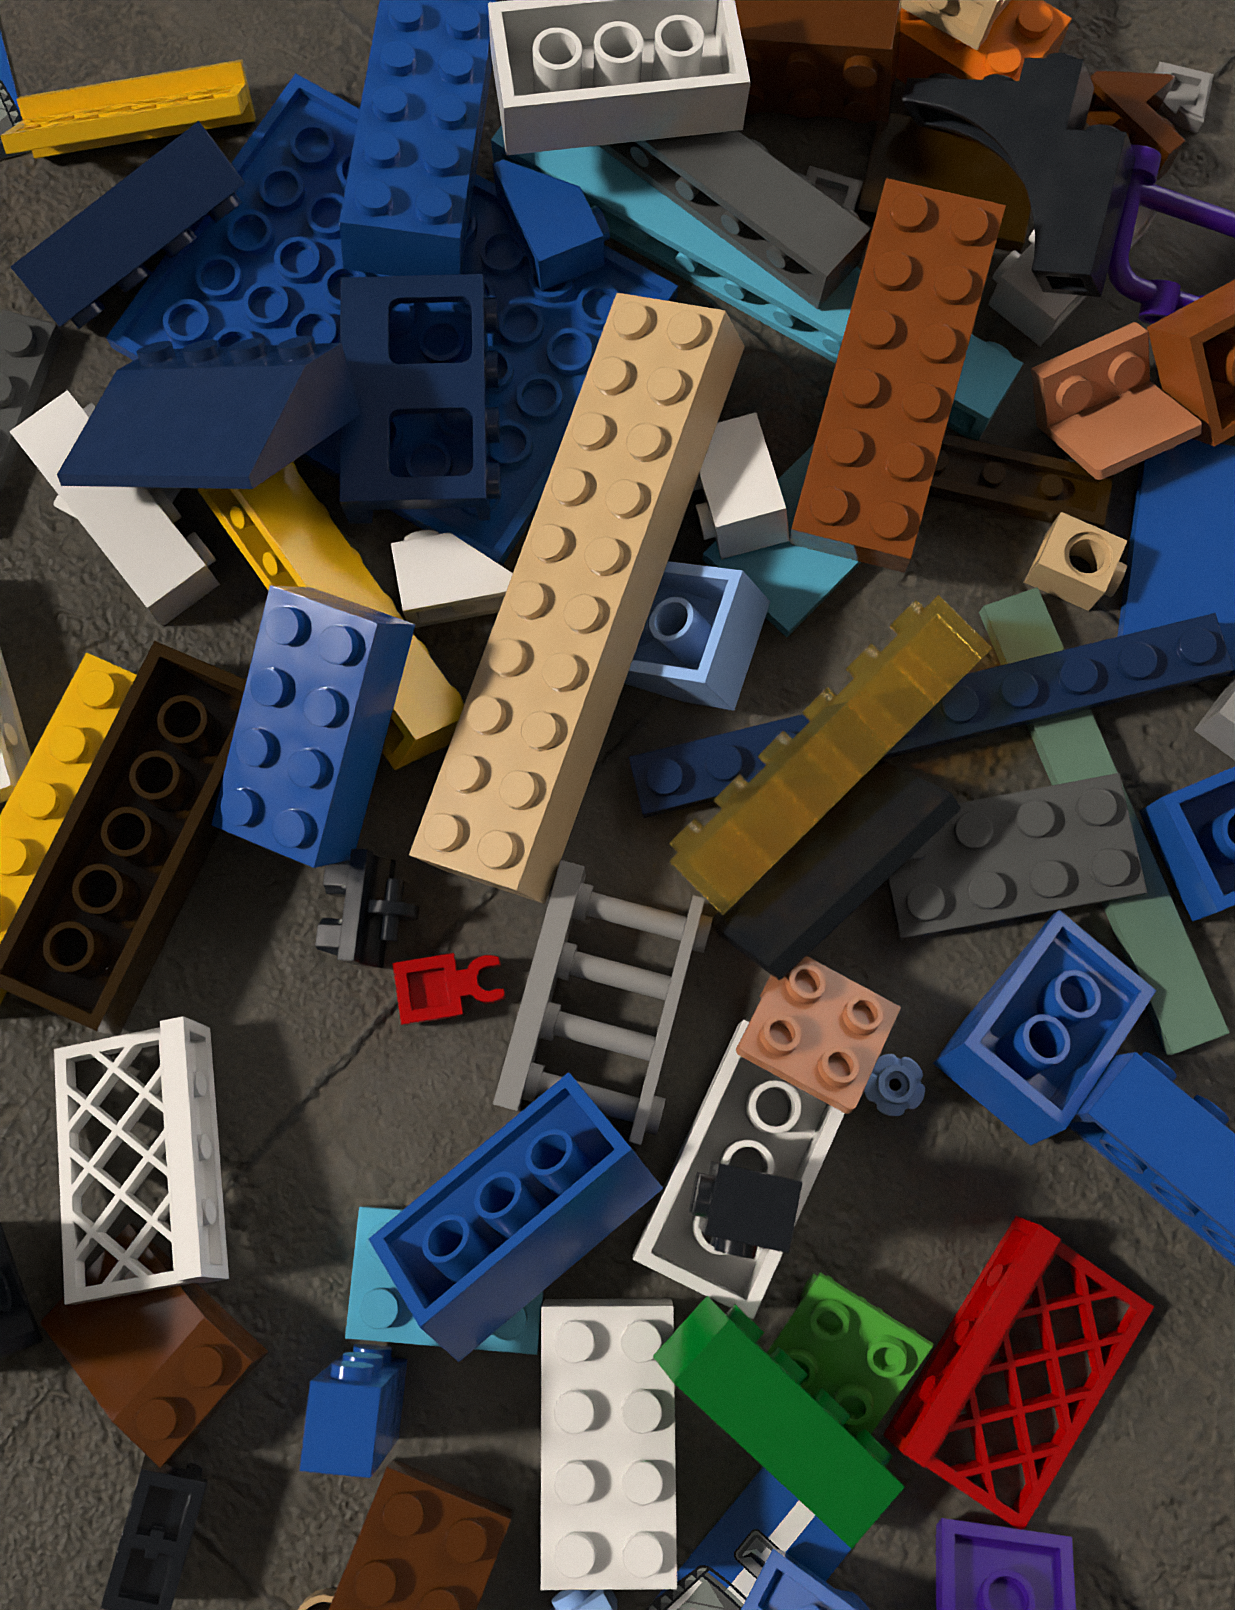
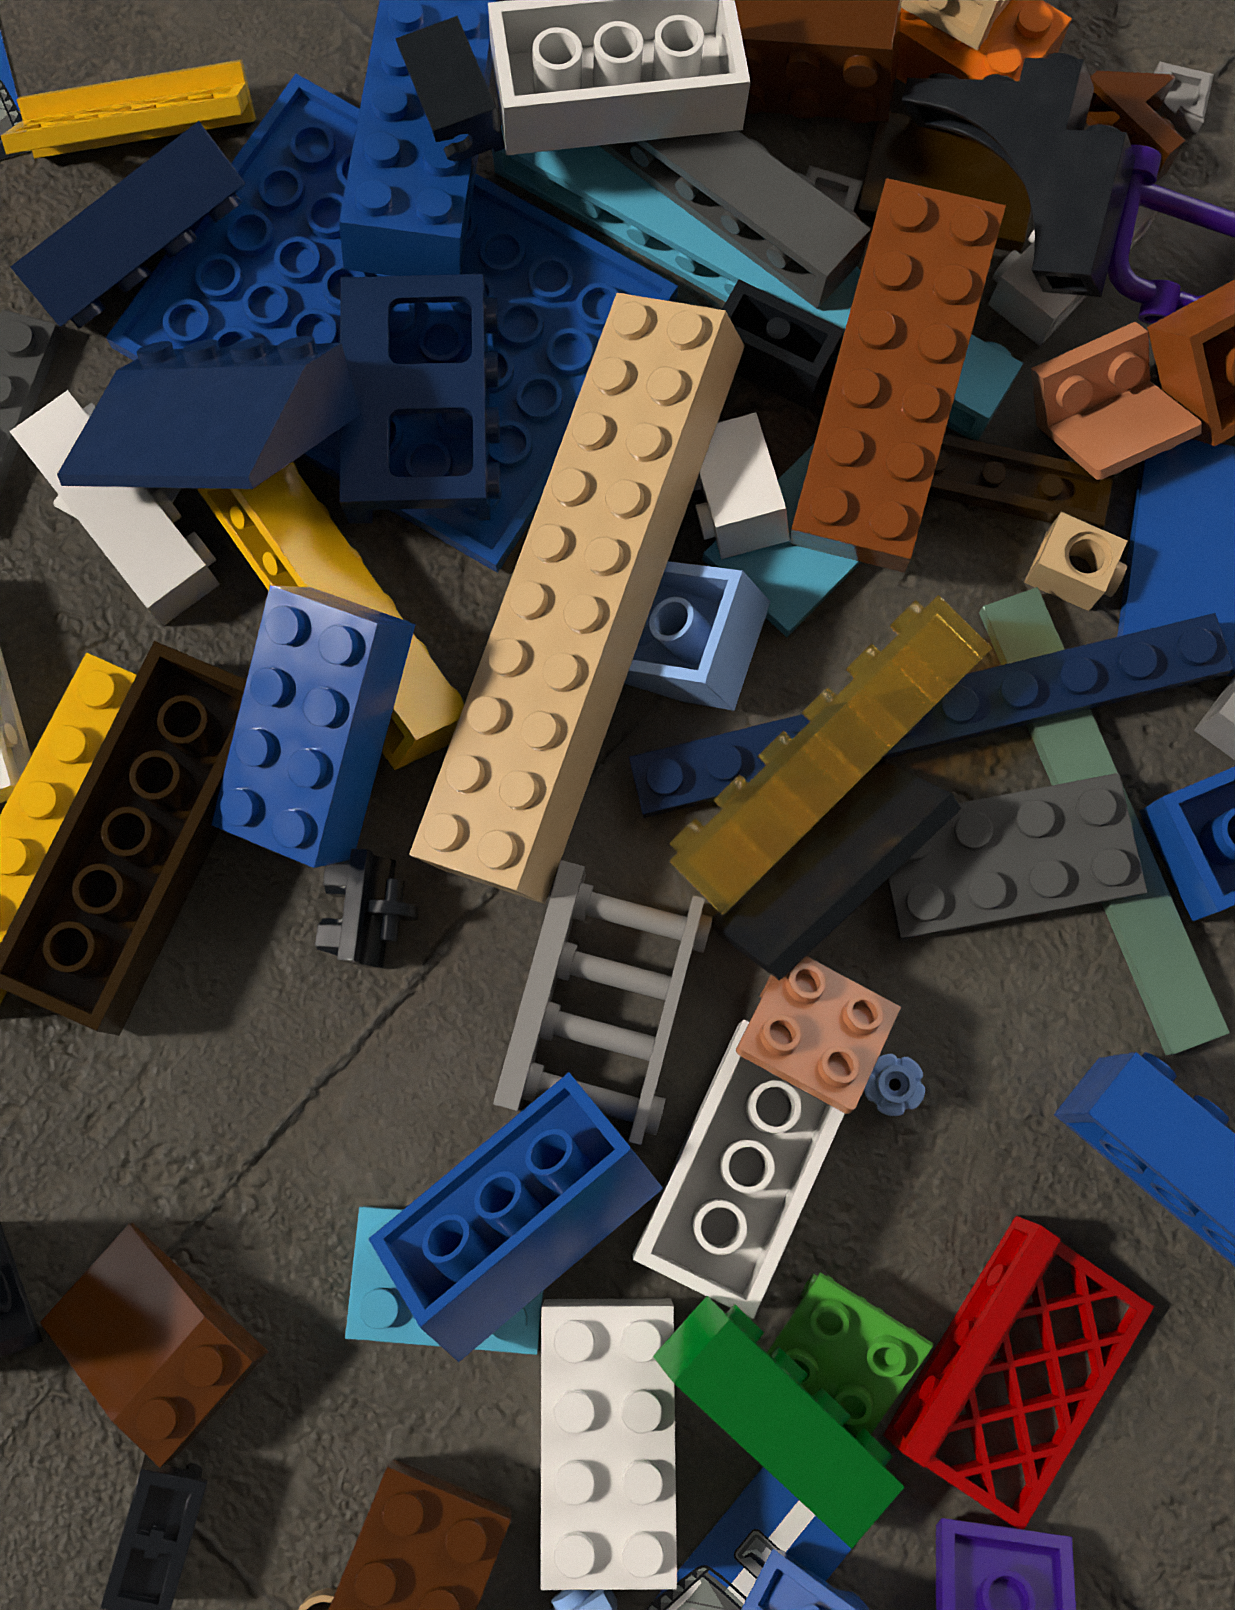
white fence [54,1016,229,1305] -> none
blue brick [299,1344,408,1478] -> none
white slope [391,530,513,628] -> none
red plate [392,953,506,1026] -> none
blue slope [493,159,610,291] -> none
black brick [689,1161,803,1259] -> none
blue slope [933,910,1157,1146] -> none
none -> black hinge [395,16,505,161]
none -> black brick [722,279,844,410]

